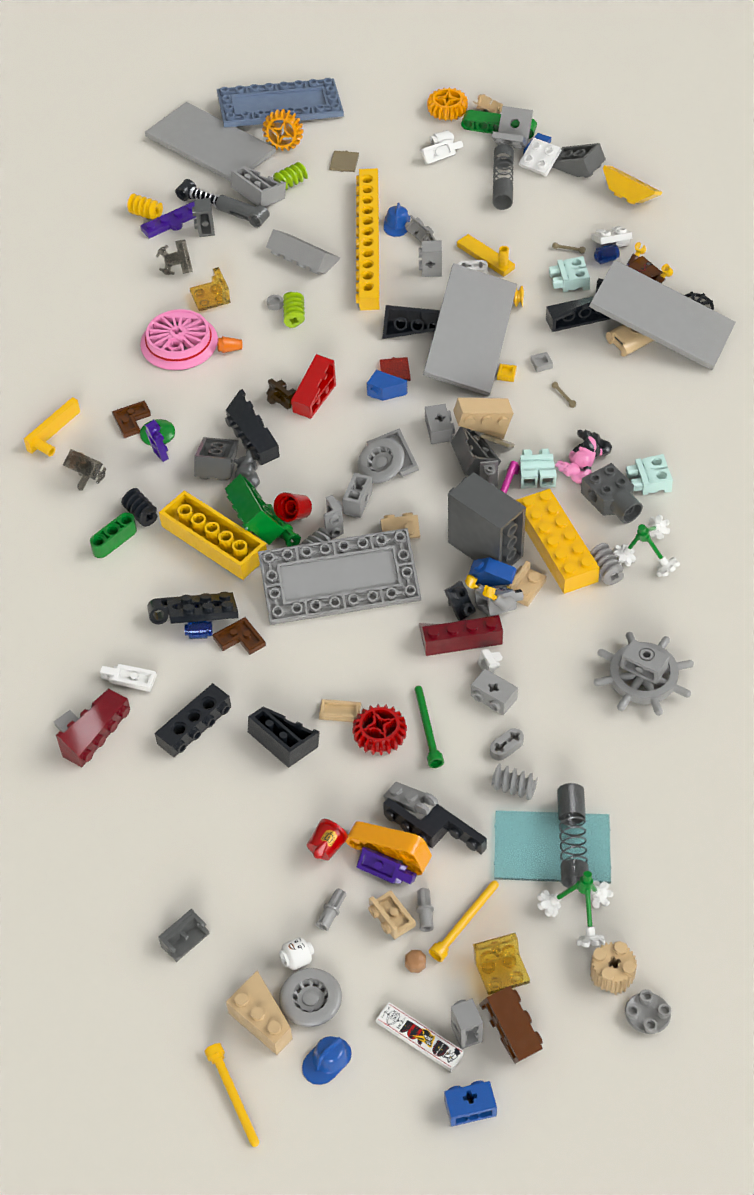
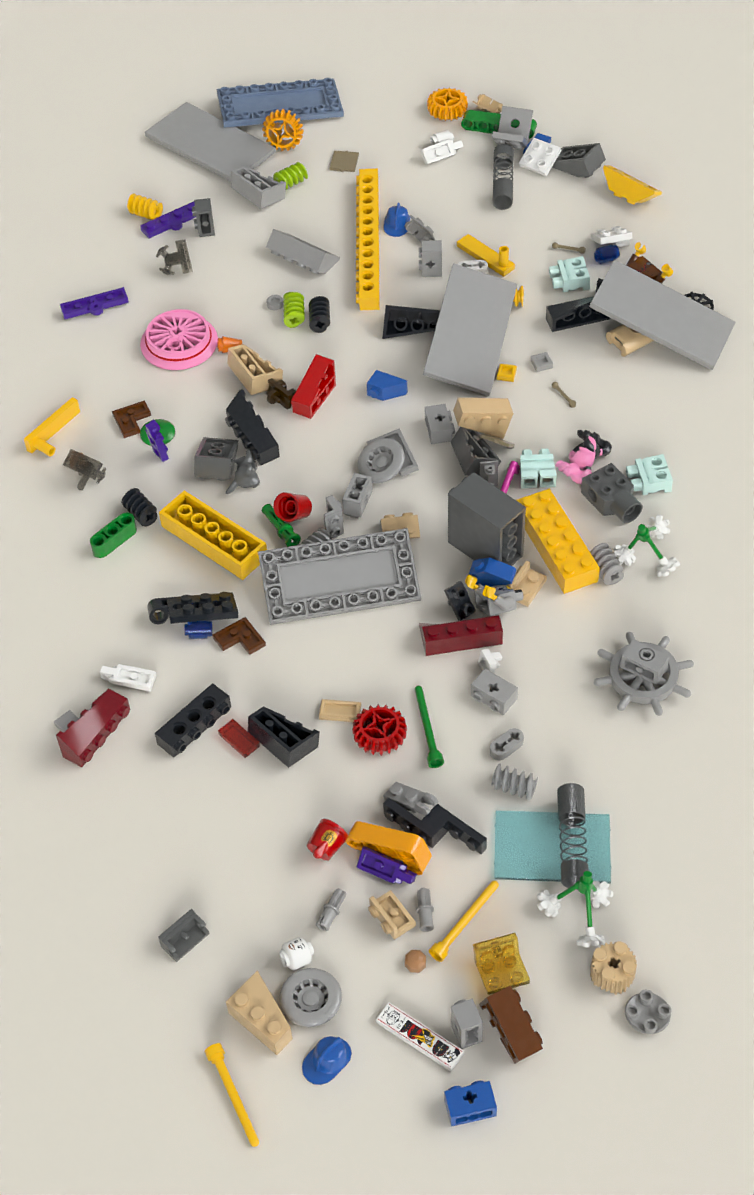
dark grey piece [175,179,270,228] -> none
clear yellow bracket [190,267,231,311] -> none
green wedge [225,474,285,545] -> none
clear red piece [380,357,411,381] -> none
none -> dark purple hinge [60,287,129,319]
none -> clear red tile [218,719,260,758]
none -> tan wedge [227,344,283,395]
none -> black piece [309,296,330,333]

